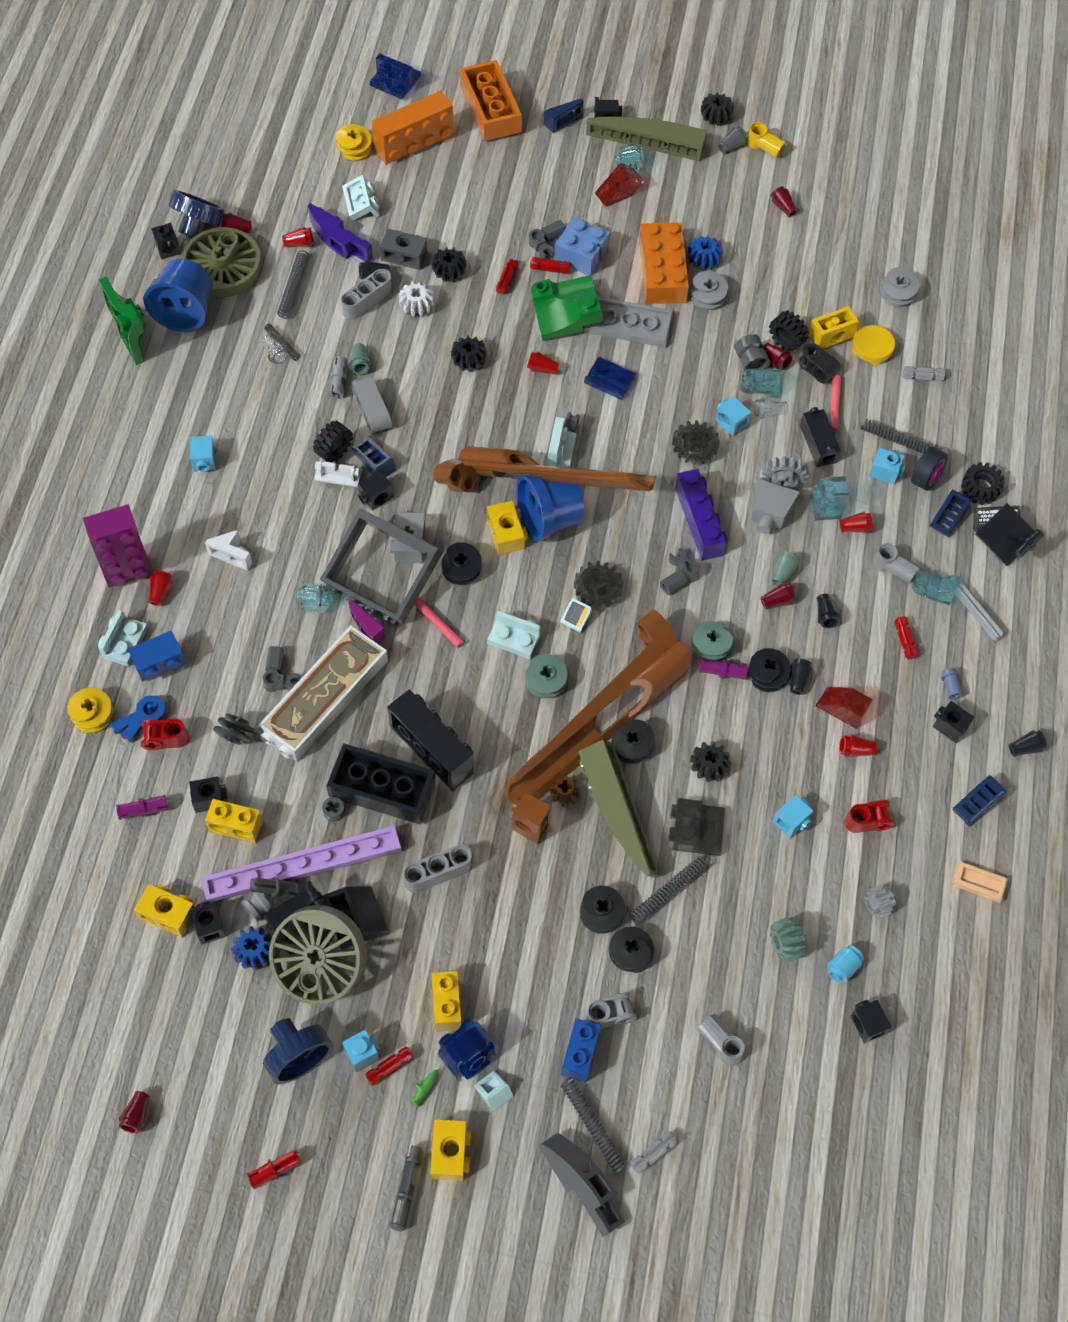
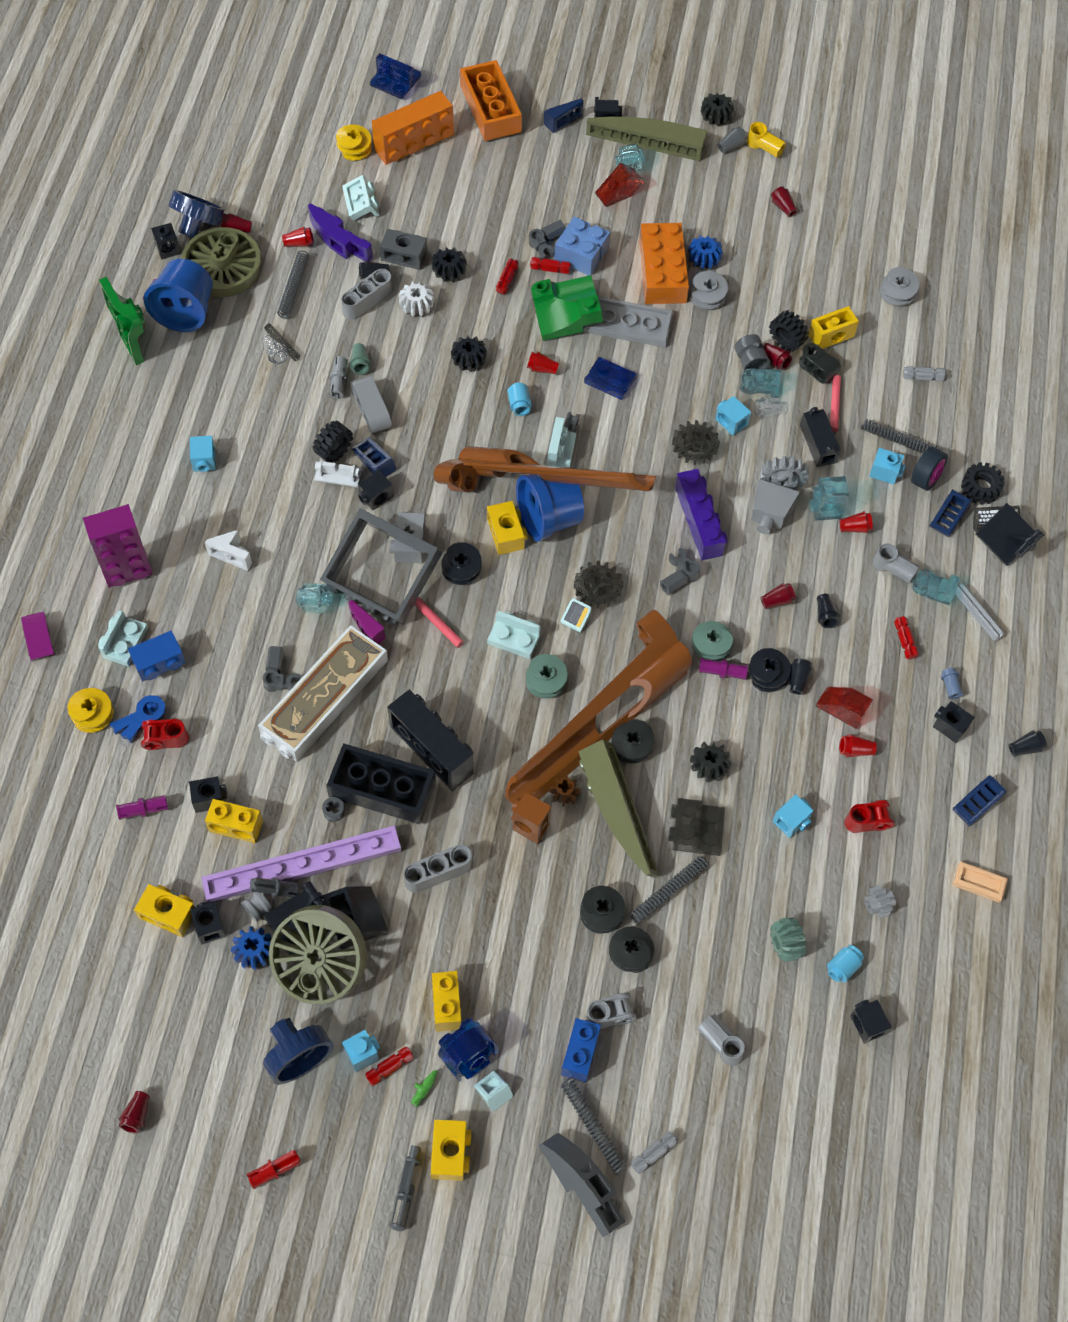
red cone [148,570,173,606] -> none
pearl dark grey piece [213,713,260,745] -> none
sand green cone [771,551,799,586] -> none
yellow tile [851,325,895,366] -> none
none -> magenta slope [21,611,55,661]
none -> medium azure brick [507,382,532,416]

